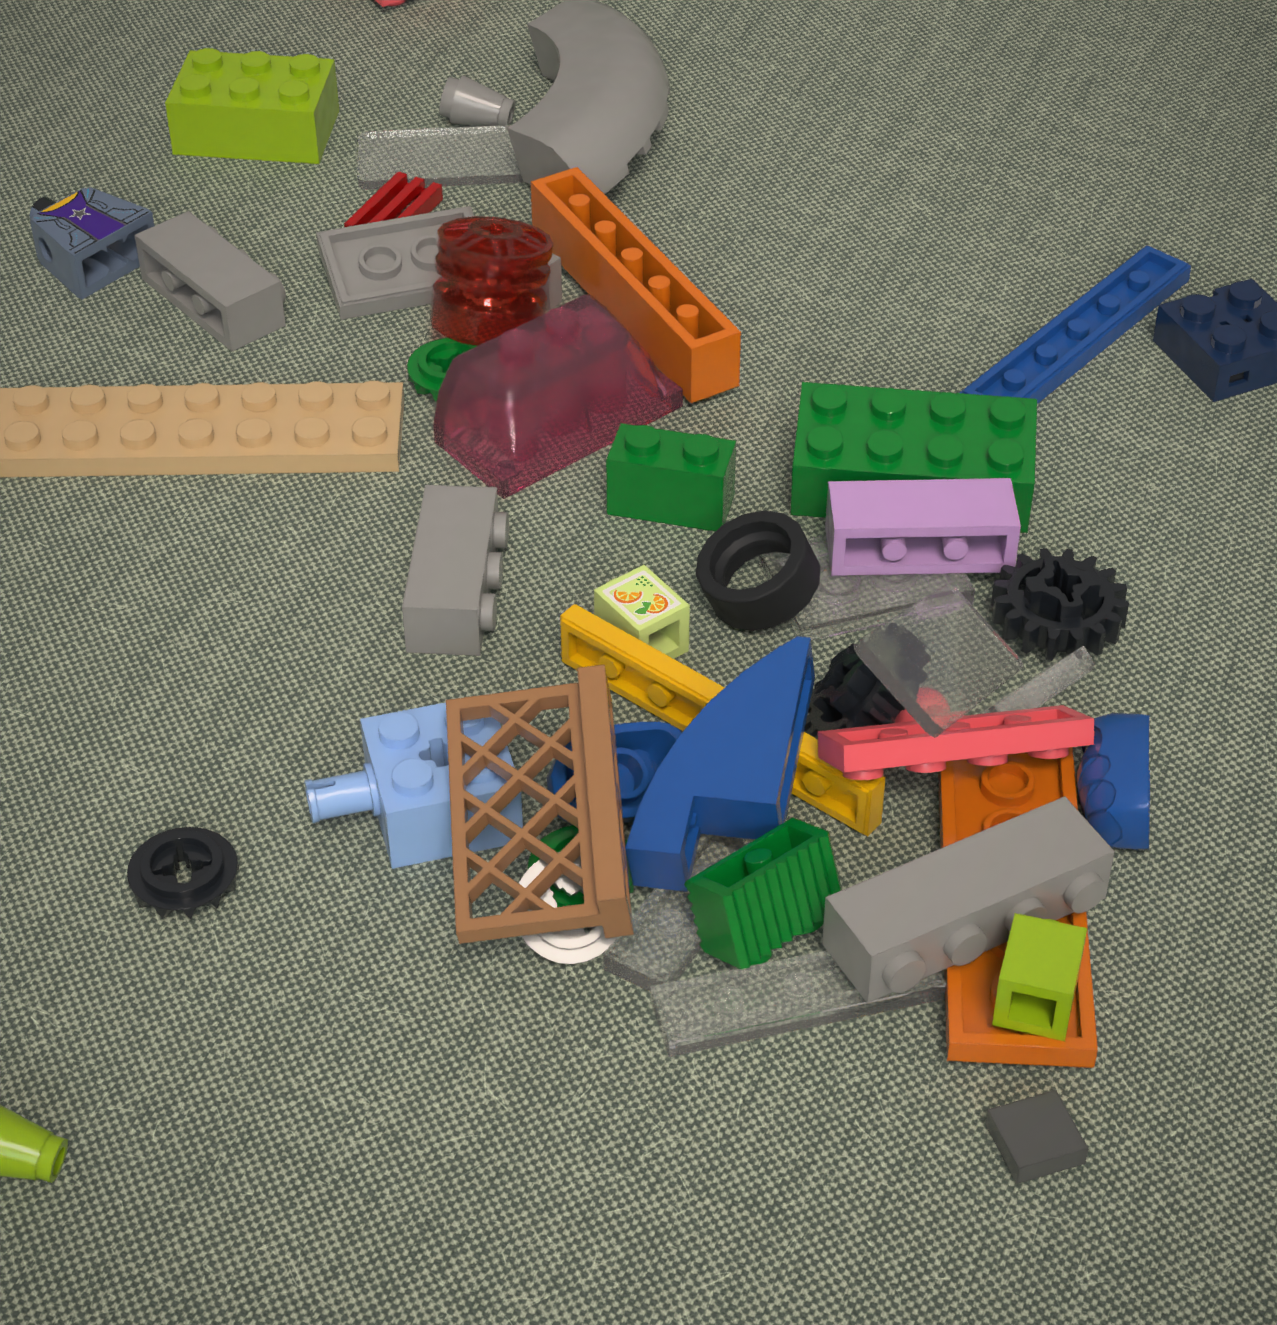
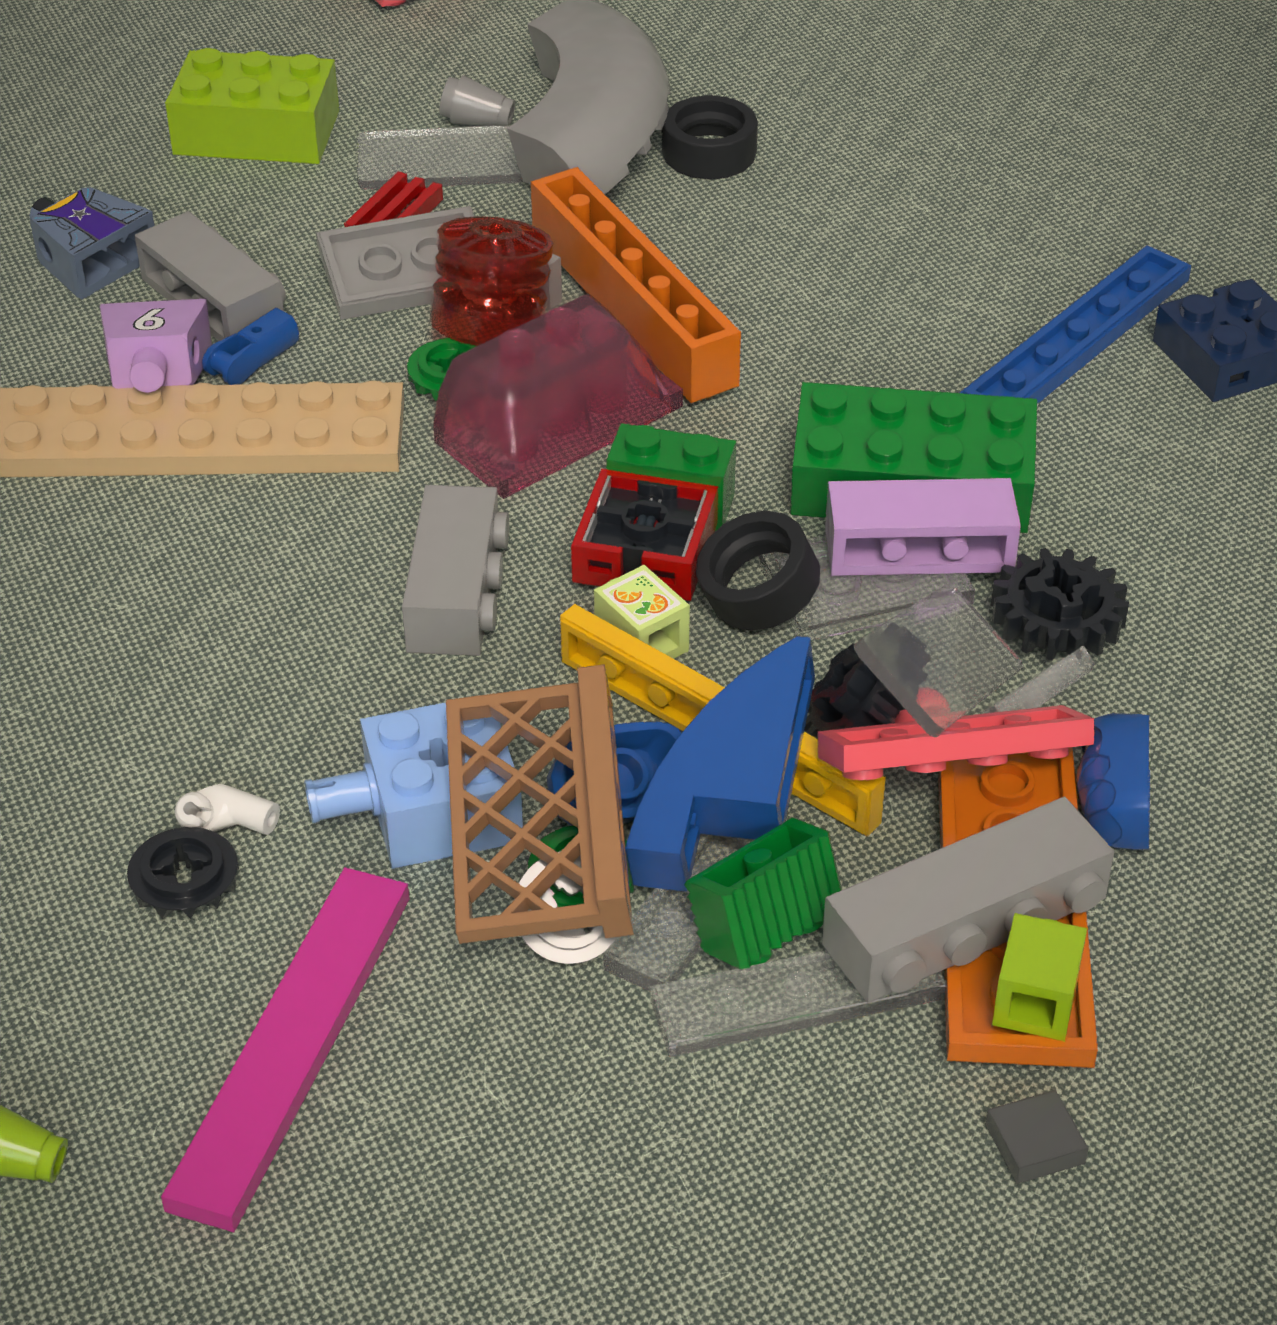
none -> lavender torso [100,299,212,393]
none -> dark pink tile [161,867,409,1232]
none -> white arm [175,784,280,835]
none -> blue bar [202,308,299,385]
none -> piece [571,468,718,601]
none -> black tyre [662,95,758,180]

